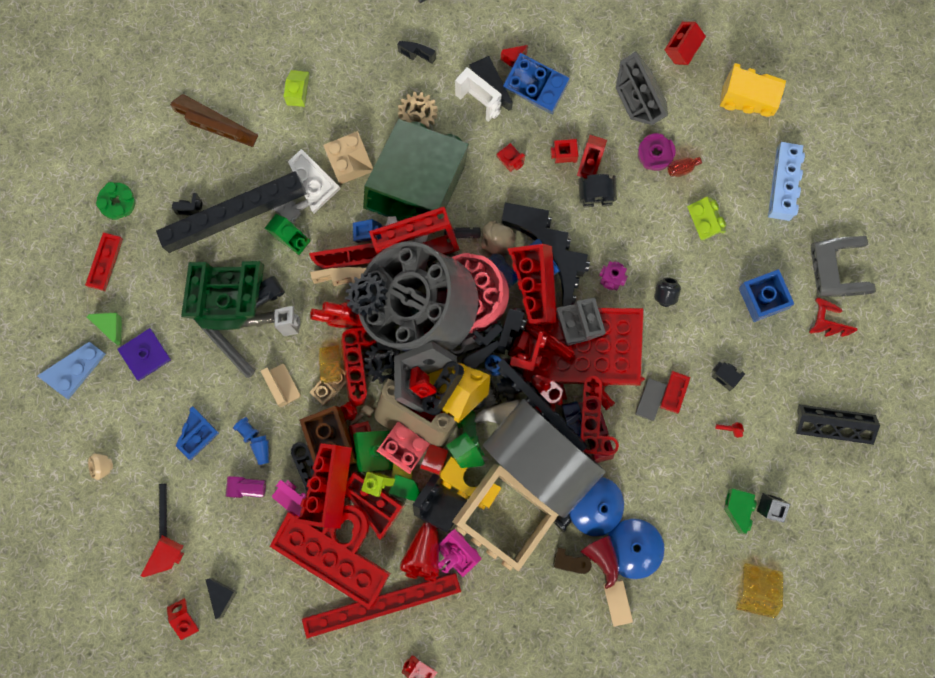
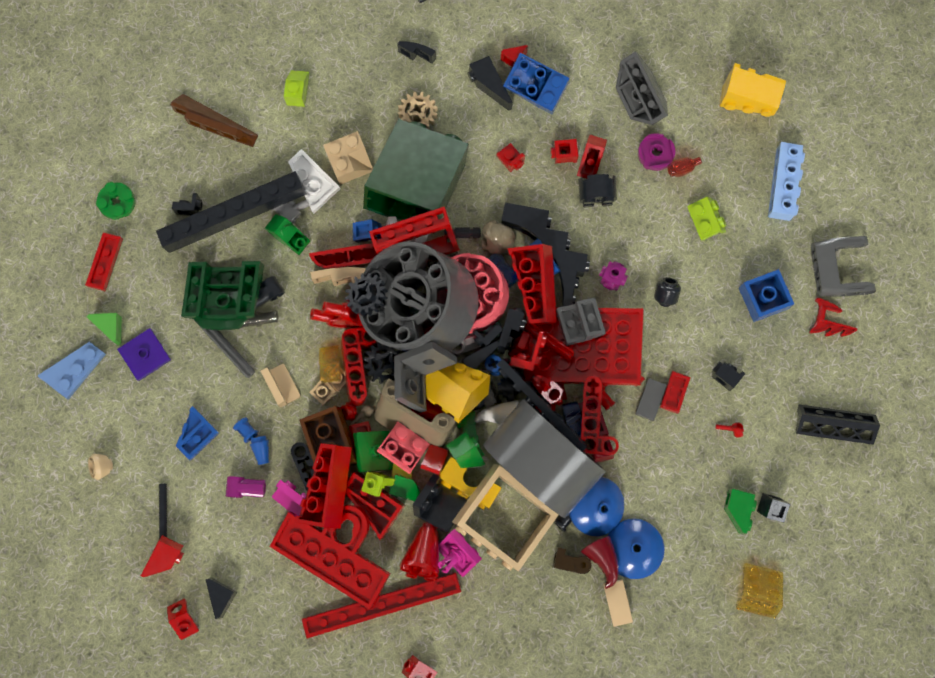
light grey brick [275,306,300,336] -> none
red bracket [409,366,437,398] -> none
black beam [423,362,464,416] -> none
white panel [455,67,501,122] -> none
red brick [664,21,706,65] -> none

